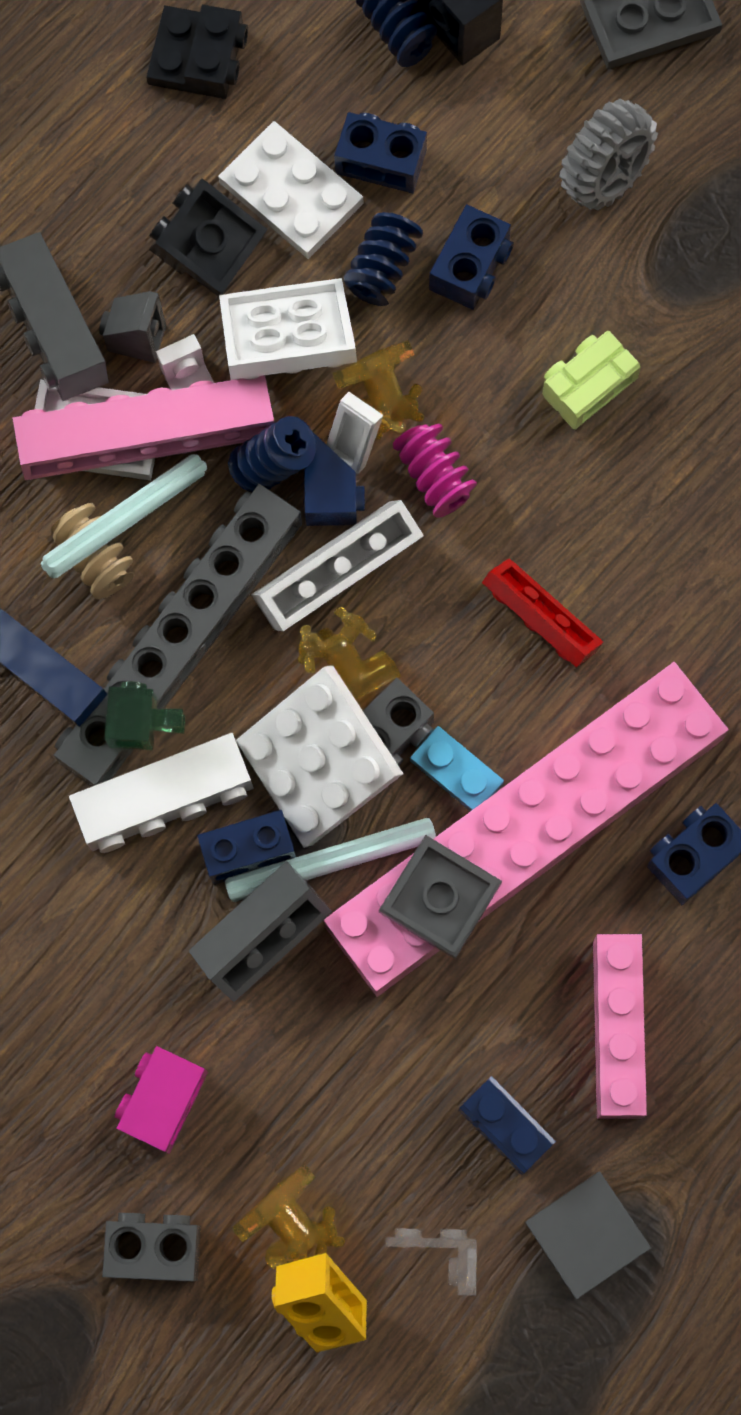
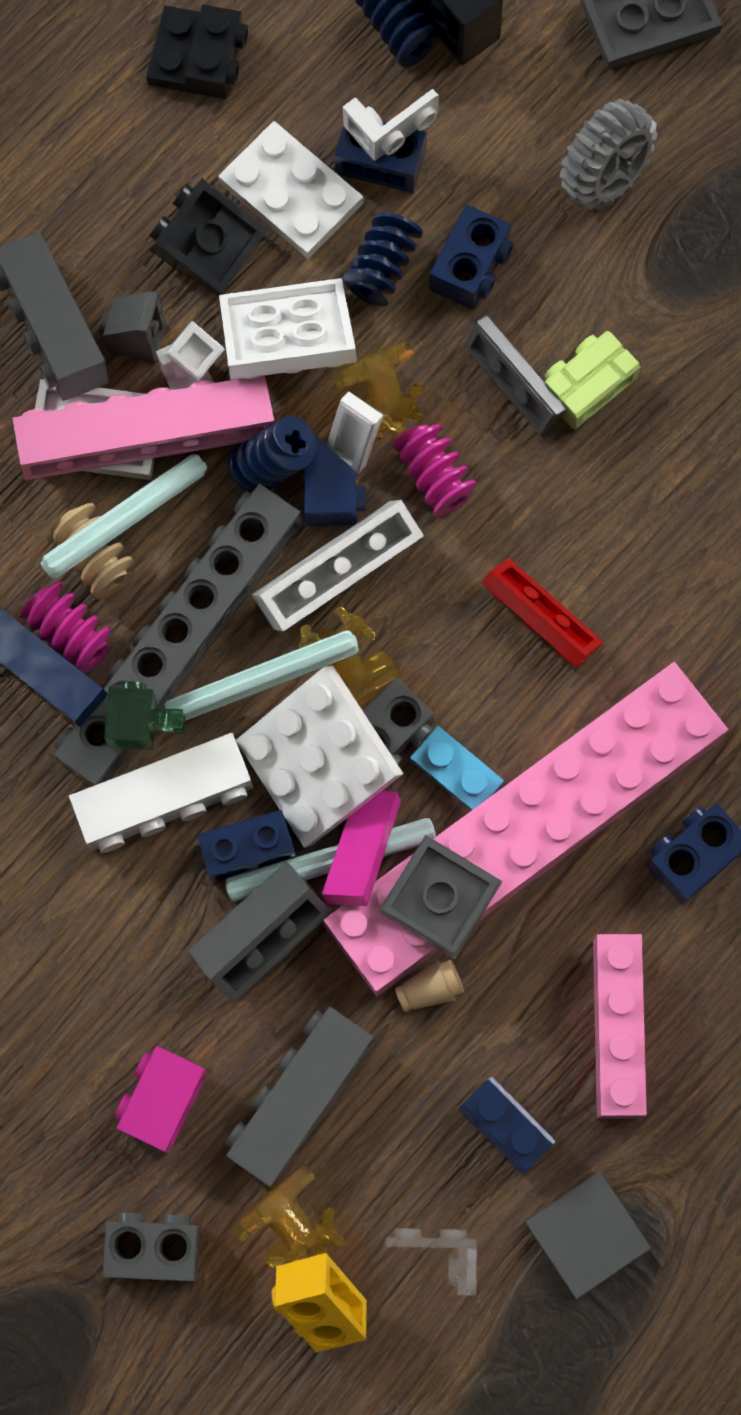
none -> dark pink piece [20,581,111,674]
none -> white tile [164,321,225,381]
none -> light aqua axle [164,630,359,724]
none -> dark grey brick [225,1006,374,1189]
none -> dark pink tile [322,791,401,906]
none -> white bracket [343,89,439,161]
none -> tan cone [395,959,464,1012]
none -> dark grey tile [464,316,567,437]

